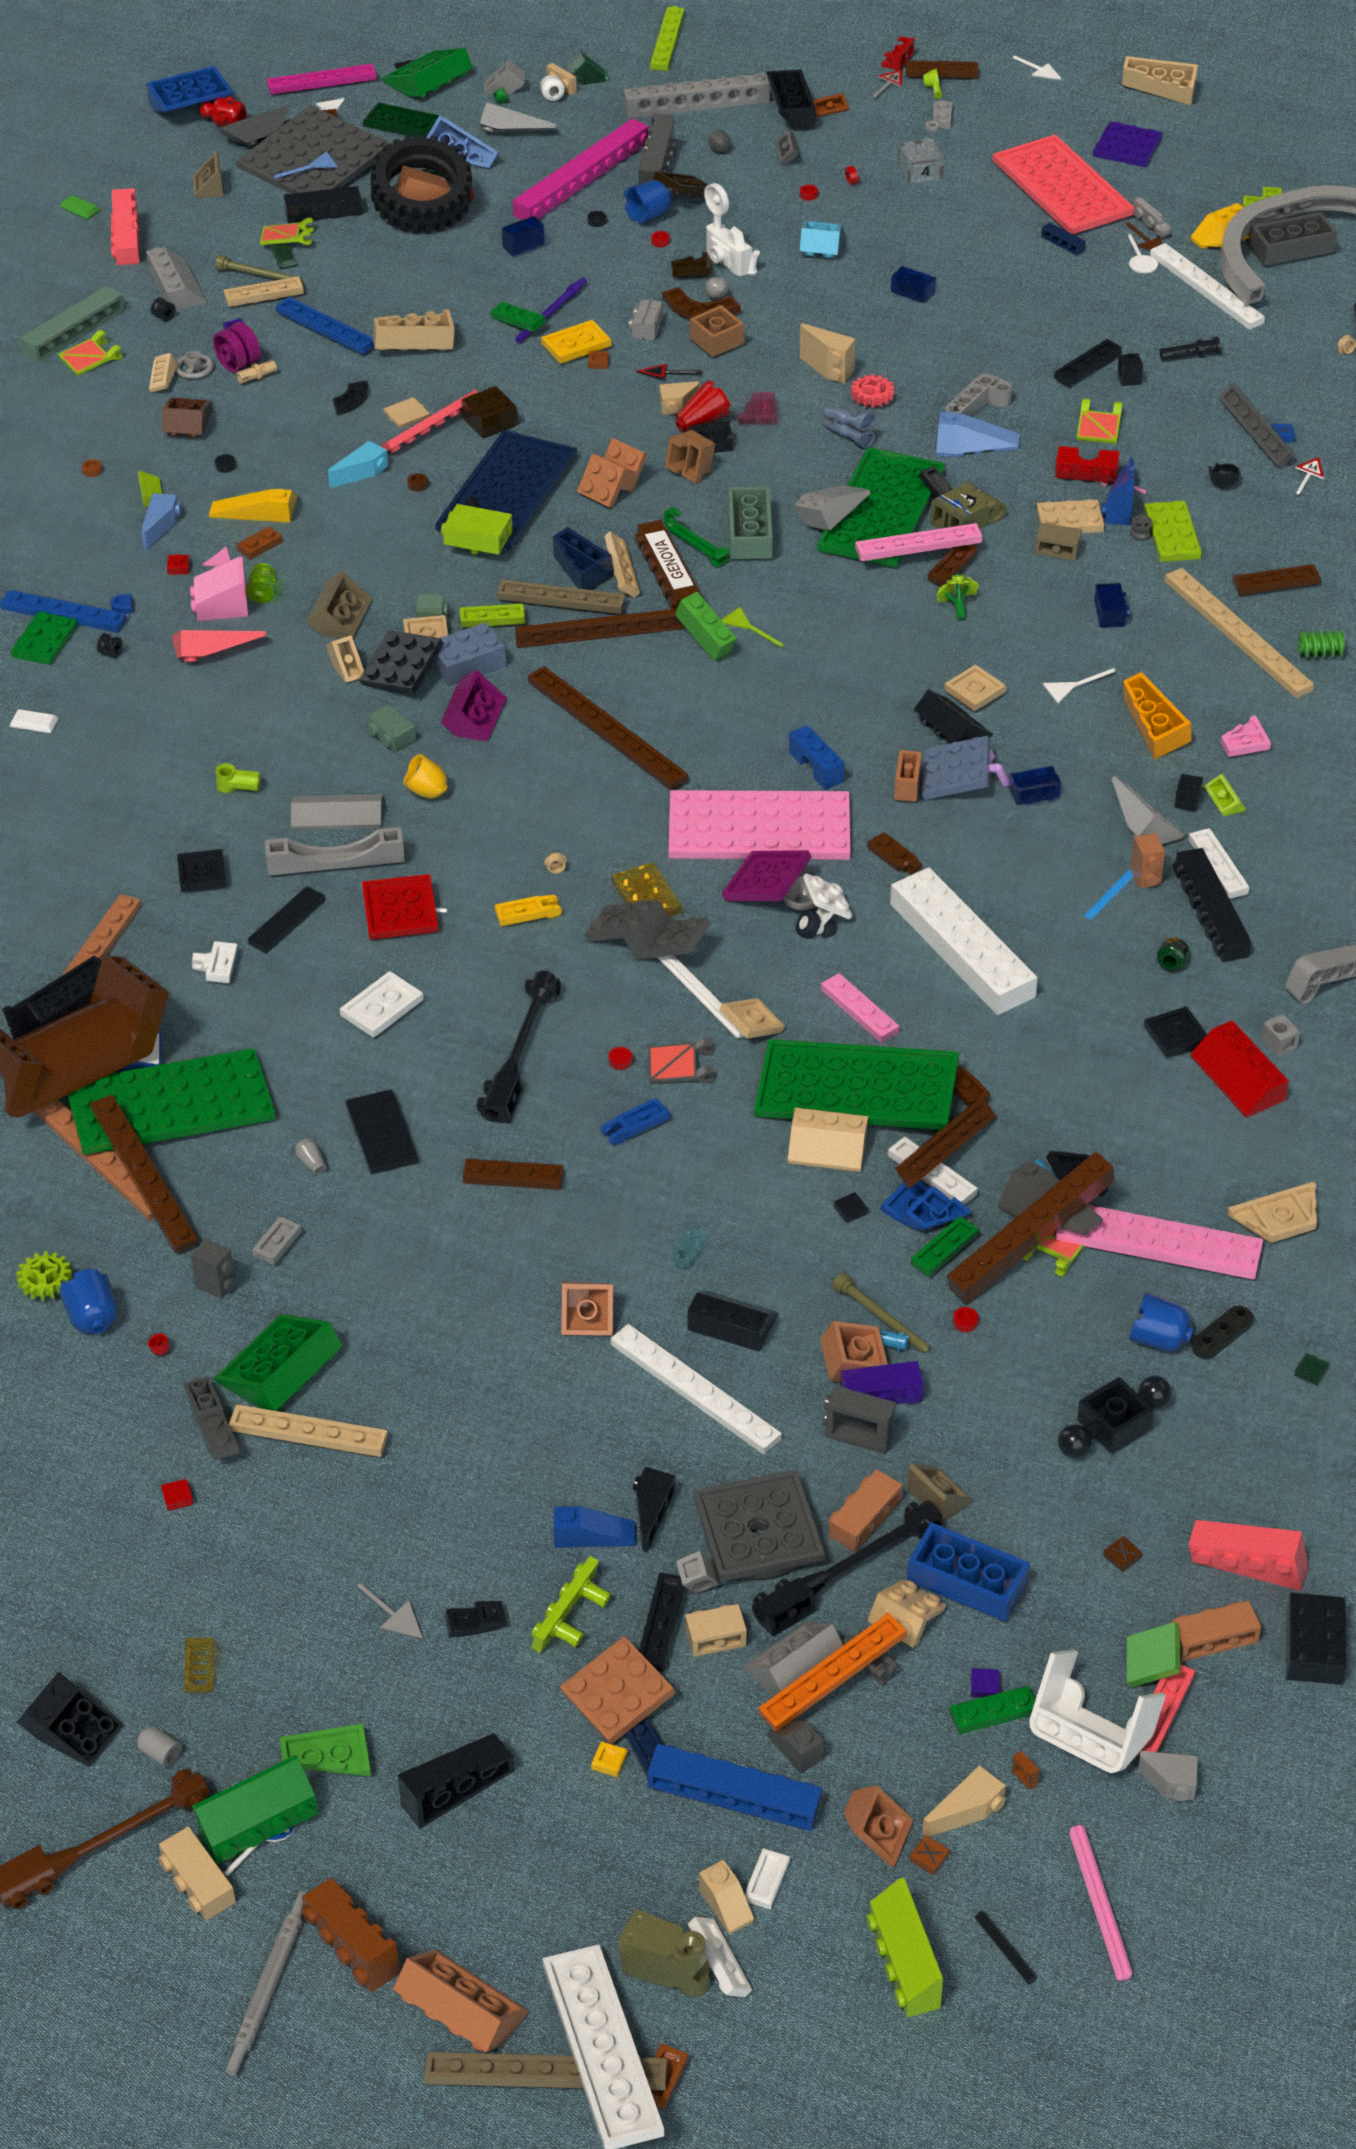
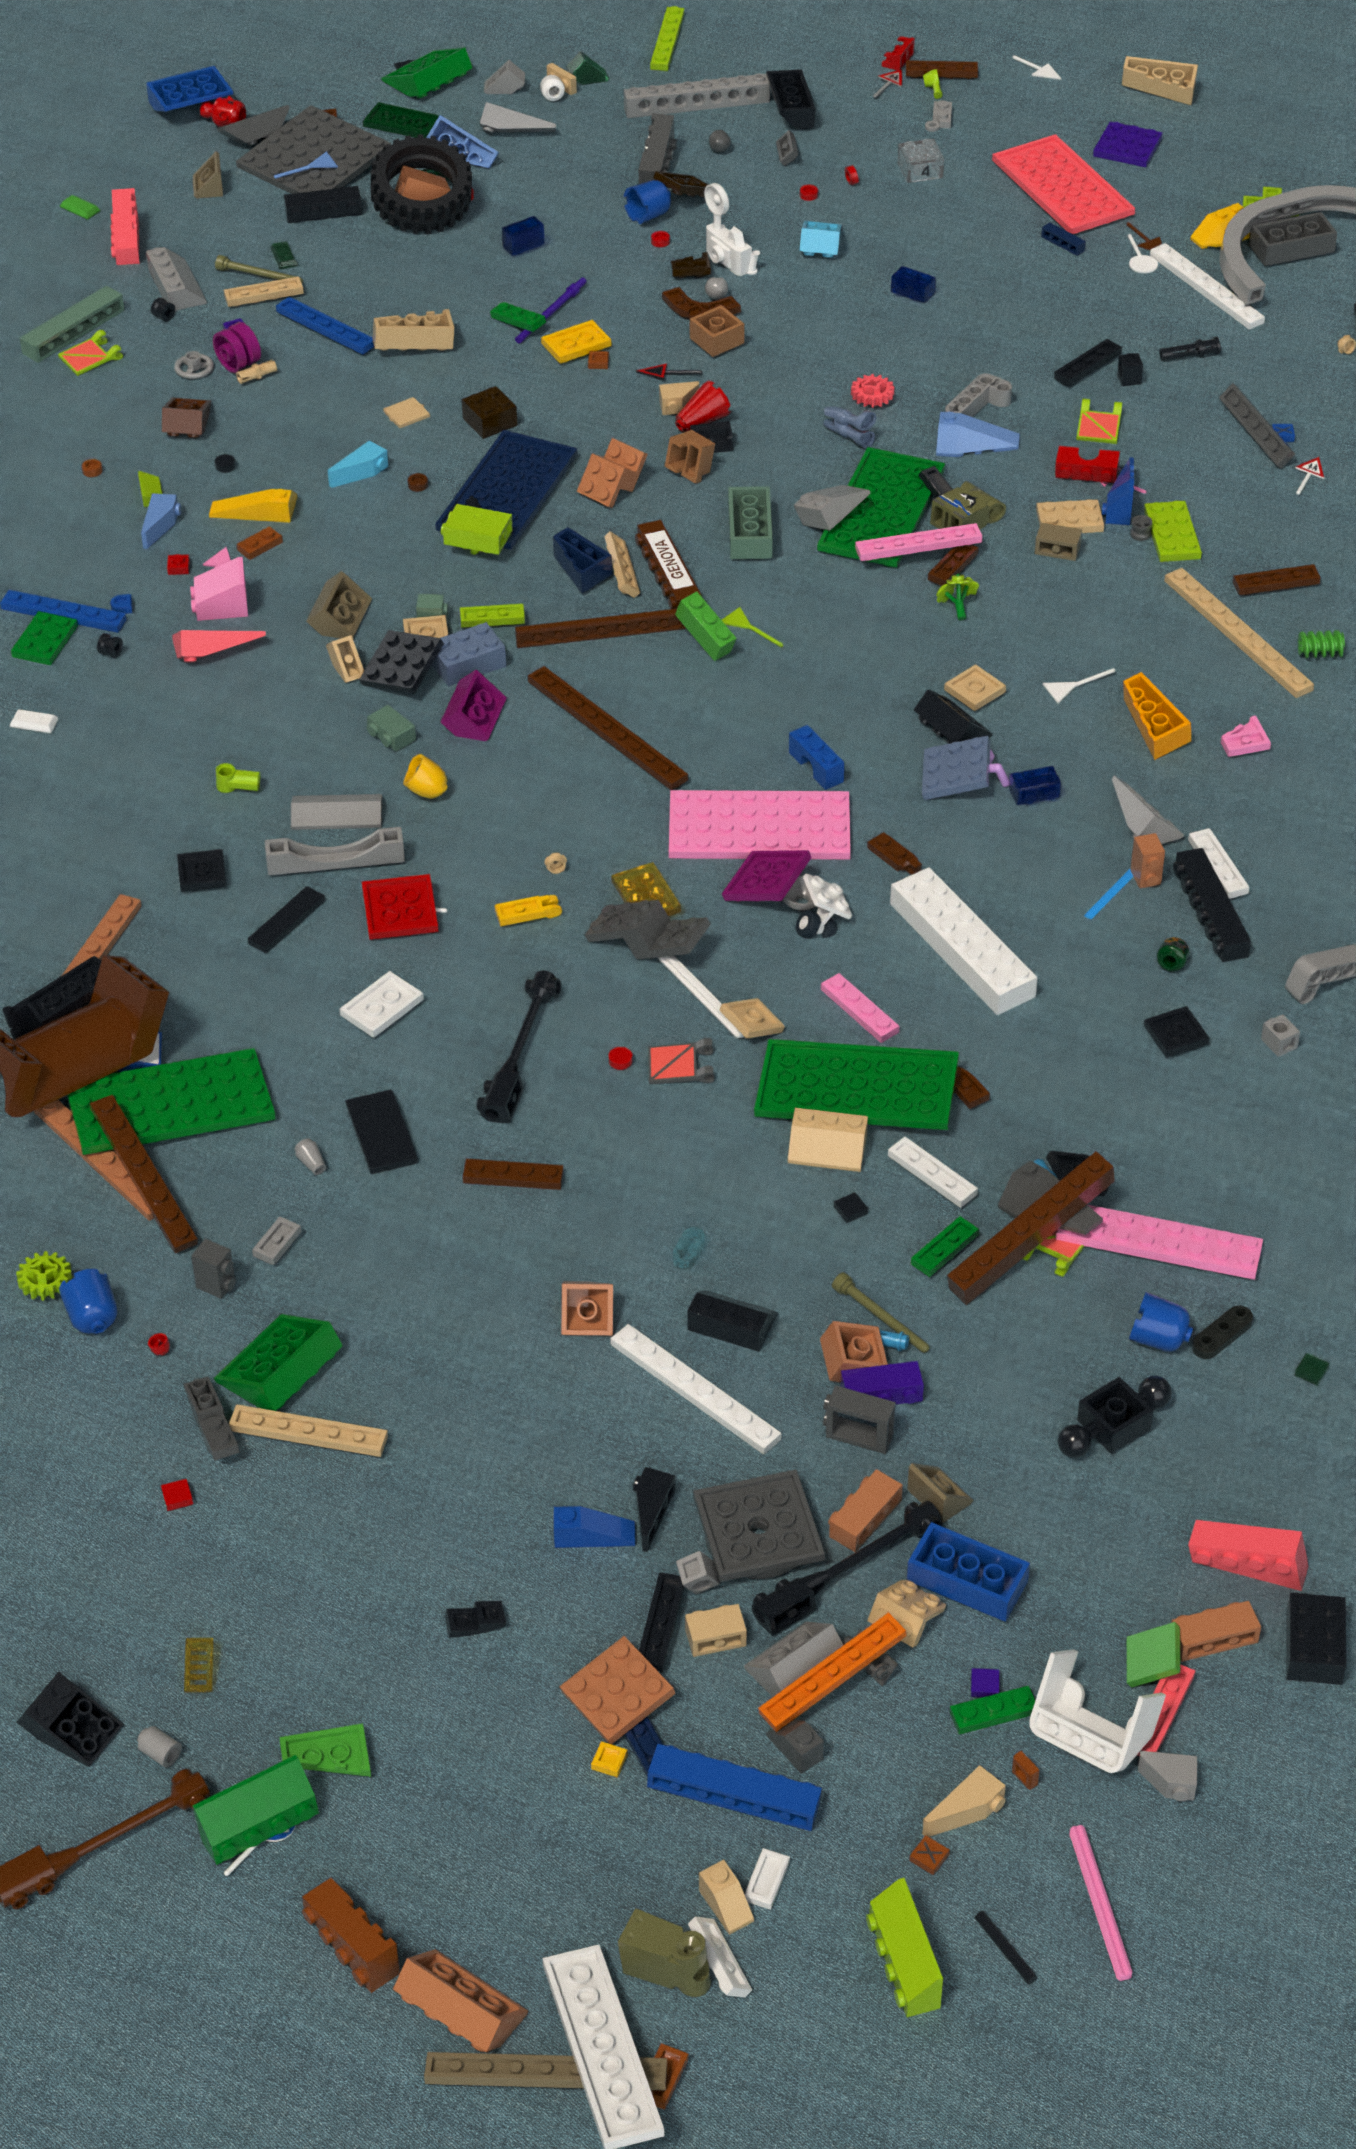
tan slope [149,353,178,392] -> none
tan brick [158,1826,236,1921] -> none
white hinge [192,941,237,983] -> none
light grey axle [225,1891,307,2076] -> none
clear neon green wheel [247,563,277,603] -> none
flag [260,218,314,245] -> none
dark pink plate [266,63,376,95] -> none
white piece [316,98,345,110] -> none
black tile [333,381,369,416] -> none
light grey piece [358,1583,423,1639] -> none
coral plate [381,389,478,454] -> none
black wedge [398,1733,514,1829] -> none
green hinge [494,87,509,103] -> none
dark tan plate [497,579,625,614] -> none
dark pink brick [513,119,649,224] -> none
lime plate [531,1556,611,1654] -> none
black tile [587,211,606,227] -> none
blue hinge [600,1098,670,1145] -> none
light grey brick [629,300,663,341] -> none
green piece [663,507,730,567] -> none
clear pink wing [738,392,777,424] -> none
tan slope [800,323,856,384] -> none
dark orange slope [813,93,849,118] -> none
nougat slope [843,1785,913,1867] -> none
blue slope [880,1181,972,1230] -> none
nougat brick [894,750,922,802] -> none
reddish brown plate [895,1096,996,1188] -> none
red tile [953,1307,979,1332] -> none
clear blue brick [1094,583,1130,628] -> none
reddish brown tile [1103,1536,1142,1572] -> none
light grey hinge [1134,197,1172,238] -> none
black brick [1174,774,1204,812] -> none
red slope [1190,1020,1289,1118] -> none
lime slope [1204,774,1247,816] -> none
black hair [1208,463,1241,488] -> none
tan wing [1227,1182,1317,1243] -> none

